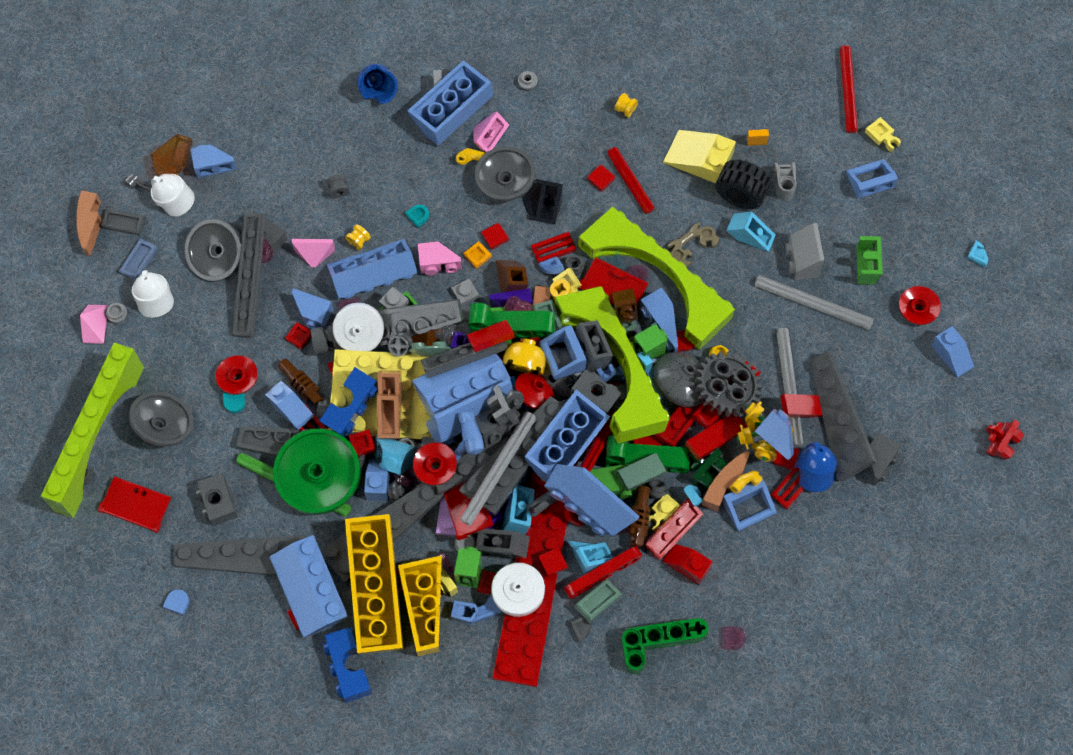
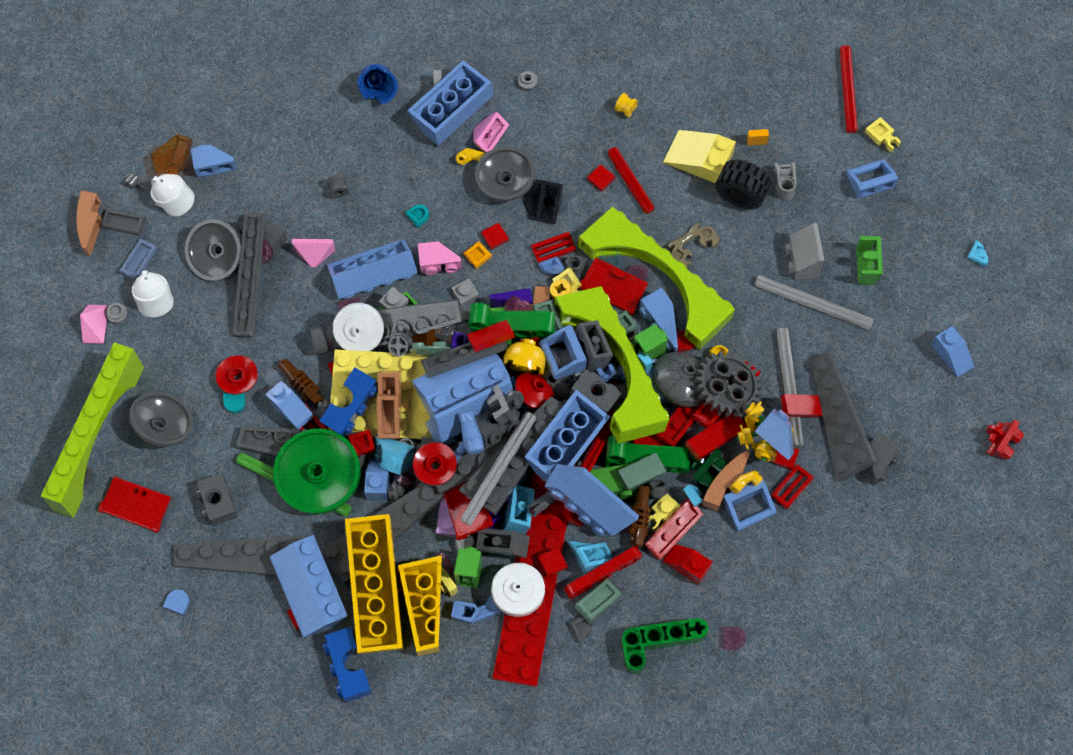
red tile [285,322,312,350] -> none
medium blue slope [292,288,333,329] -> none
yellow wheel [345,224,371,250] -> none
red tile [477,570,496,595] -> none
reddish brown slope [496,260,529,293] -> none
reddish brown slope [612,288,638,324] -> none
medium azure slope [726,212,776,252] -> none
blue helmet [794,442,837,492] -> none
red dish [899,286,941,325] -> none

